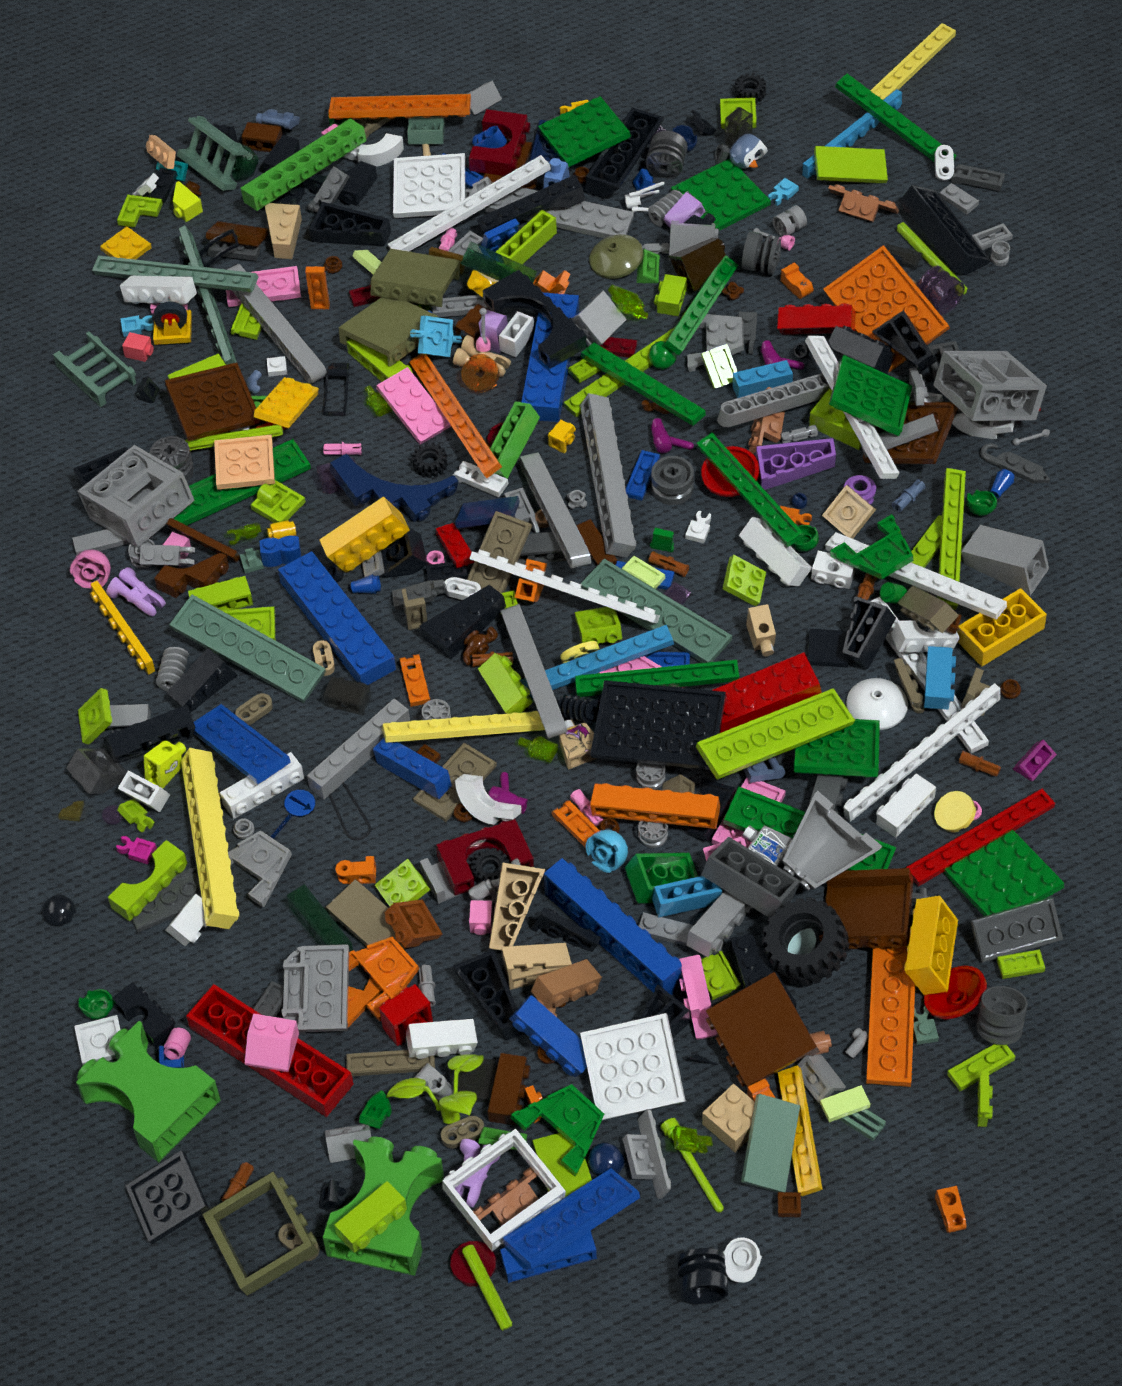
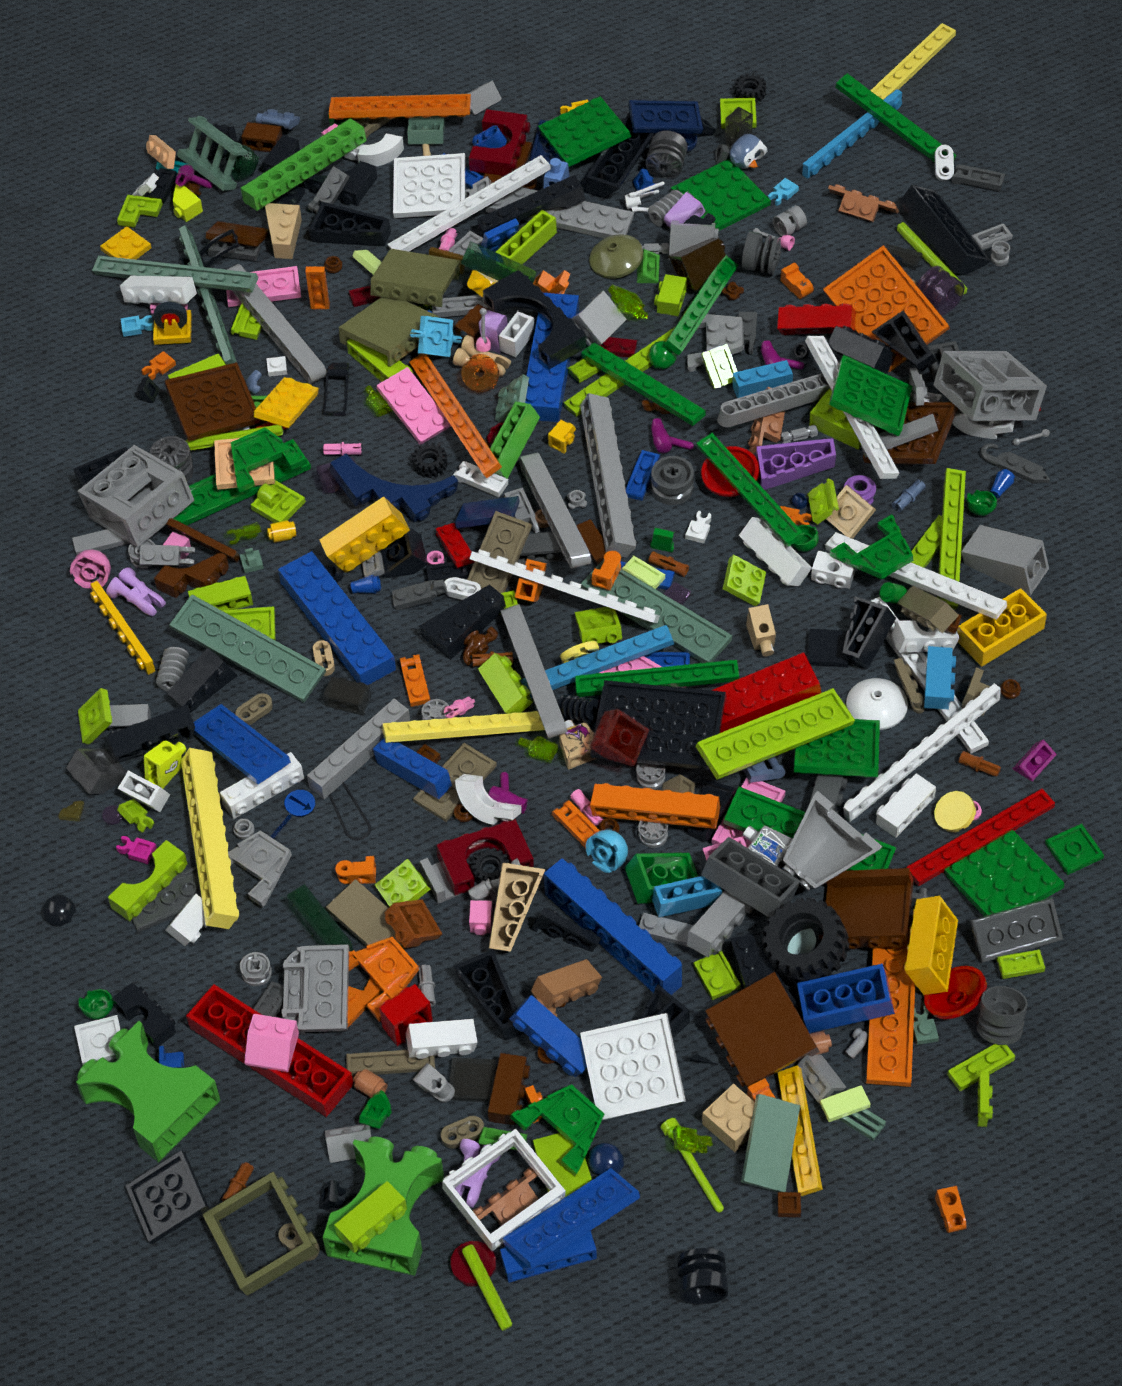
sand green fence [53,332,136,407] -> none
coral brick [122,332,153,362] -> none
bright pink brick [164,1028,191,1060] -> none
blue brick [259,536,301,567] -> none
lime plant [387,1054,484,1124] -> none
dark tan panel [401,589,427,630] -> none
tan wedge [502,943,572,990] -> none
reddish brown plate [573,167,589,183] -> none
light grey bracket [623,1109,671,1199] -> none
bright pink bracket [679,955,717,1040] -> none
white hat [723,1238,762,1283] -> none
lime tile [814,146,888,183] -> none
dark orange axle [857,573,877,600] -> none
light grey plate [939,183,979,215] -> none
none -> orange plate [142,351,176,380]
none -> magenta piece [175,164,213,188]
none -> green wing [231,427,307,493]
none -> light grey wheel [240,952,272,986]
none -> nougat brick [353,1069,388,1097]
none -> bright pink axle [444,697,475,718]
none -> sand green plate [495,374,529,423]
none -> clear red slope [589,709,649,766]
none -> orange leg [592,551,621,590]
none -> dark blue tile [628,100,703,134]
none -> blue brick [797,964,895,1033]
none -> lime plate [808,478,839,524]
none -> green tile [1045,824,1104,875]

